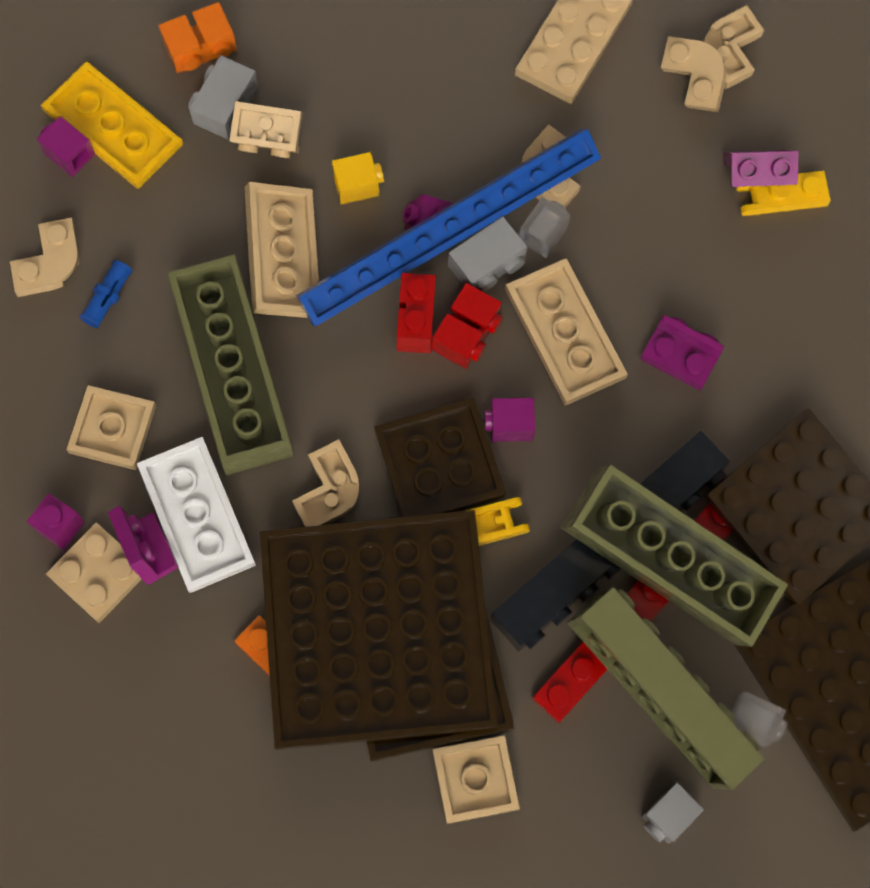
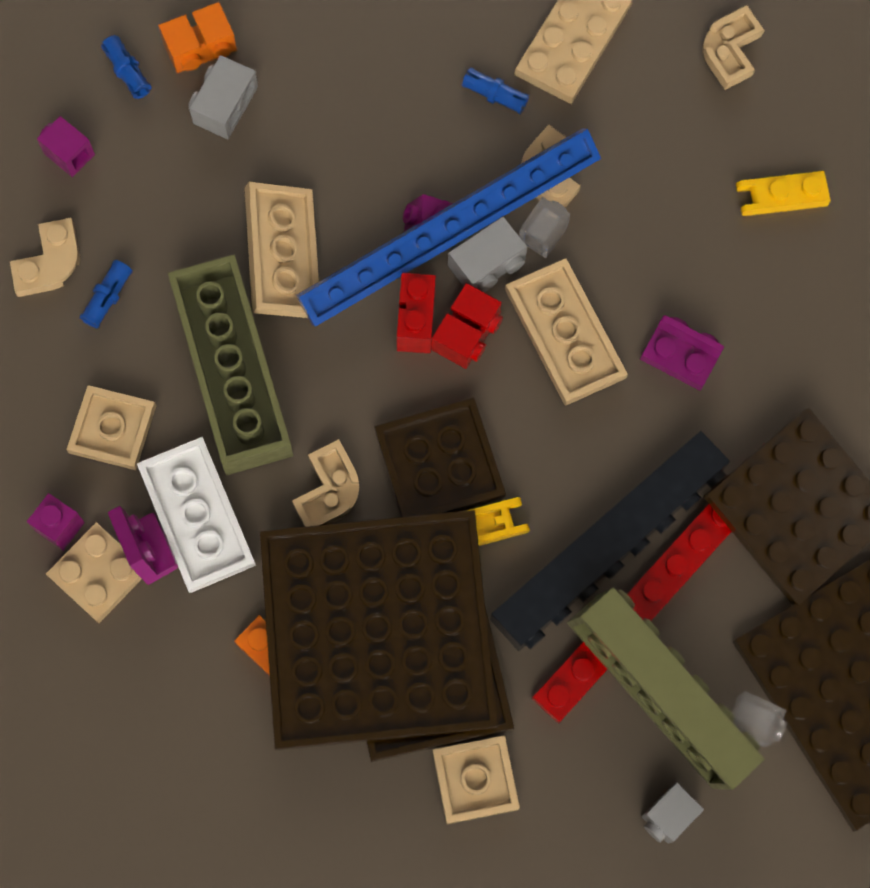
yellow tile [41,61,183,189] -> none
tan bracket [229,101,303,159] -> none
yellow brick [332,152,384,205] -> none
magenta brick [484,398,536,442] -> none
olive brick [561,464,788,647] -> none
tan plate [661,36,727,112] -> none
magenta bracket [723,150,798,187] -> none
none -> blue pin [101,35,152,99]
none -> blue pin [462,67,529,114]

